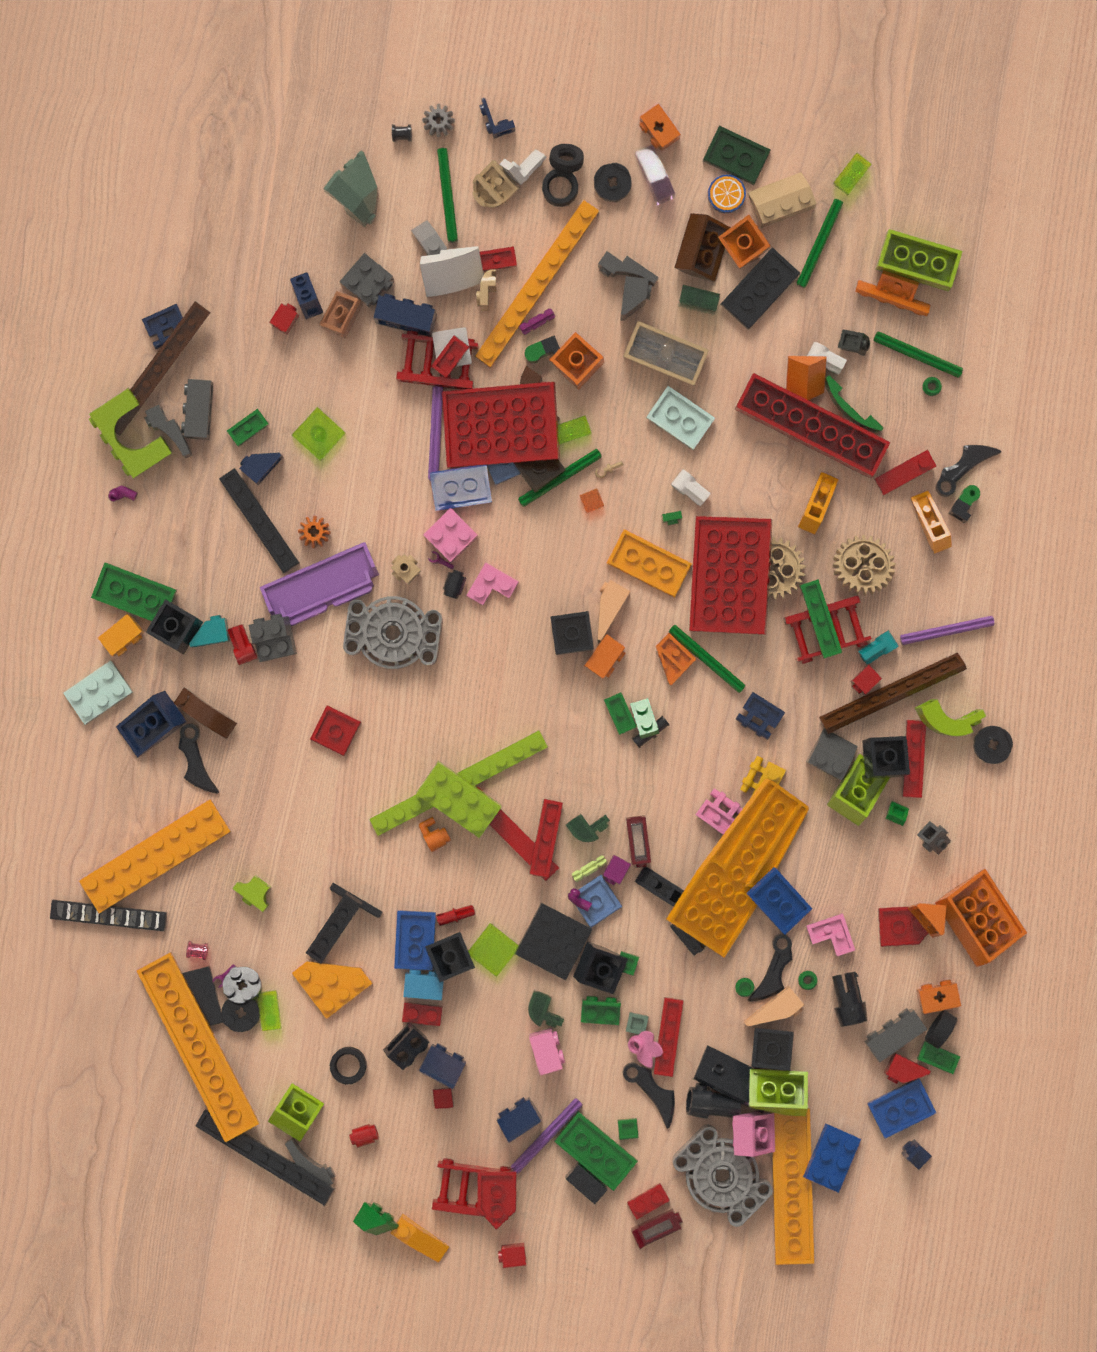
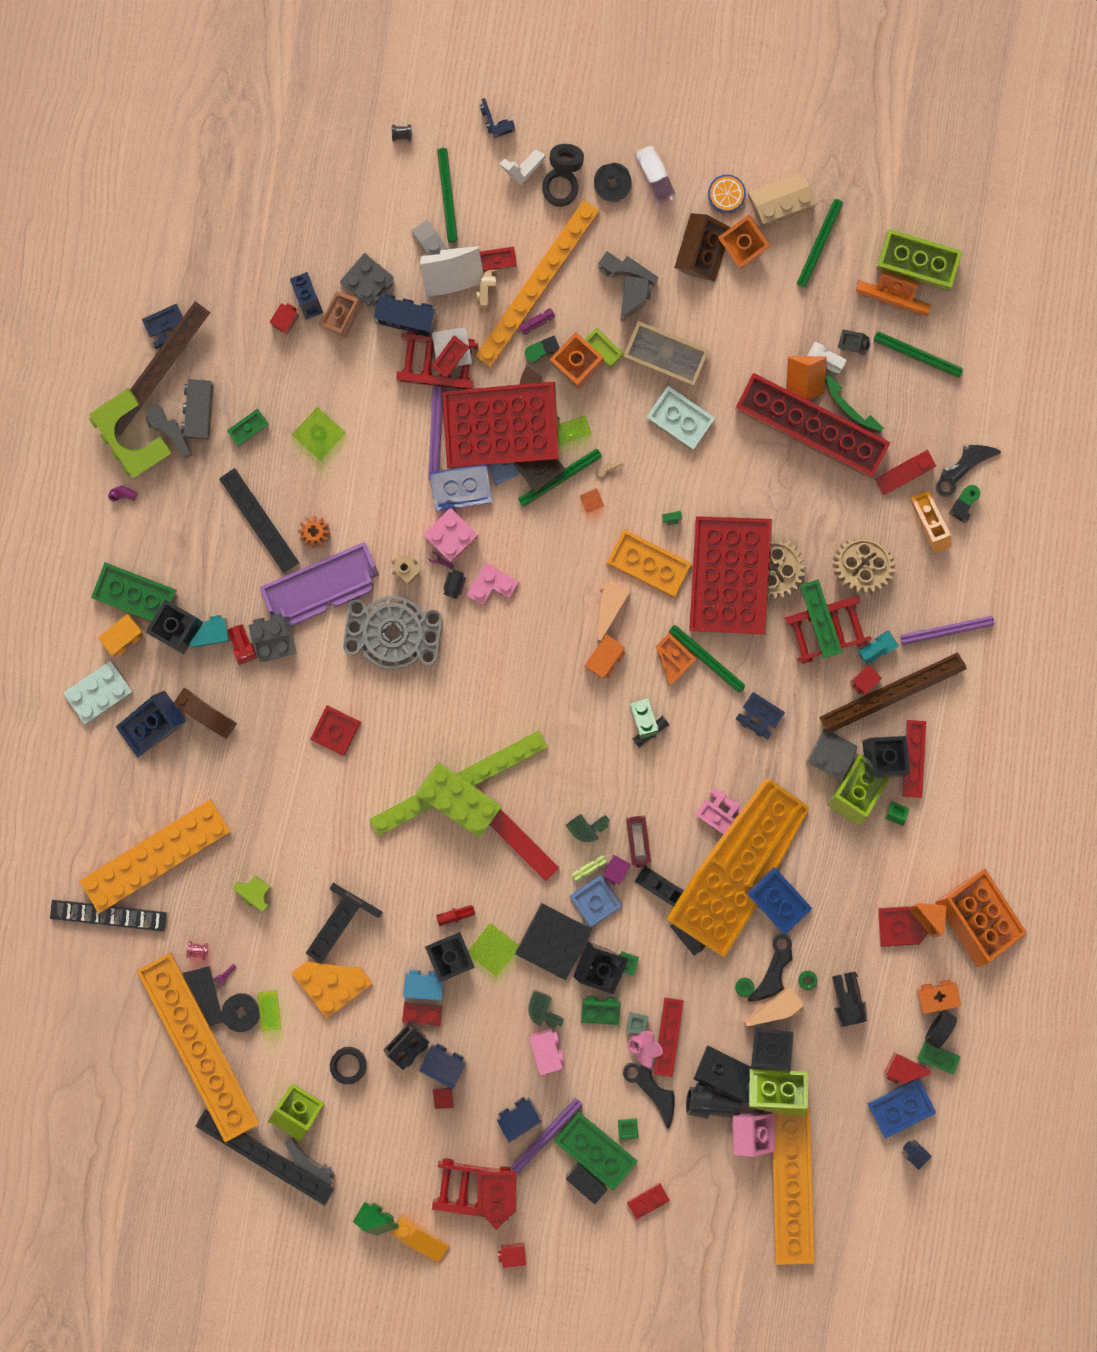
black piece [178,723,219,794] -> none
plate [223,967,262,1006] -> none
dark blue slope [239,452,283,485] -> none
sand green brick [323,151,378,227] -> none
red brick [349,1124,379,1148] -> none
blue plate [394,910,436,970] -> none
orange piece [419,816,451,852] -> none
light grey gear [422,104,455,137] -> none
tan slope [472,160,520,207] -> none
red plate [529,799,563,878] -> none
black brick [550,611,594,655] -> none
magenta arm [568,888,592,912] -> none
green plate [604,692,637,735] -> none
dark red window [631,1208,683,1249] -> none
orange brick [639,103,681,152] -> none
white piece [671,469,711,507] -> none
light grey piece [672,1124,773,1227] -> none
clear green brick [678,285,720,315] -> none
dark green tile [703,125,771,185] -> none
black plate [720,247,800,330] -> none
yellow plate [740,756,786,796] -> none
light orange slope [798,472,839,535] -> none
blue plate [803,1123,861,1193] -> none
bright pink plate [806,913,855,956] -> none
clear neon green plate [833,153,872,195] -> none
dark grey brick [864,1008,927,1062] -> none
lime arch [915,699,986,736] -> none
dark grey brick [917,821,951,855] -> none
green plate [922,377,942,396] -> none
black plate [973,726,1013,764] -> none
none -> lime tile [585,328,624,368]

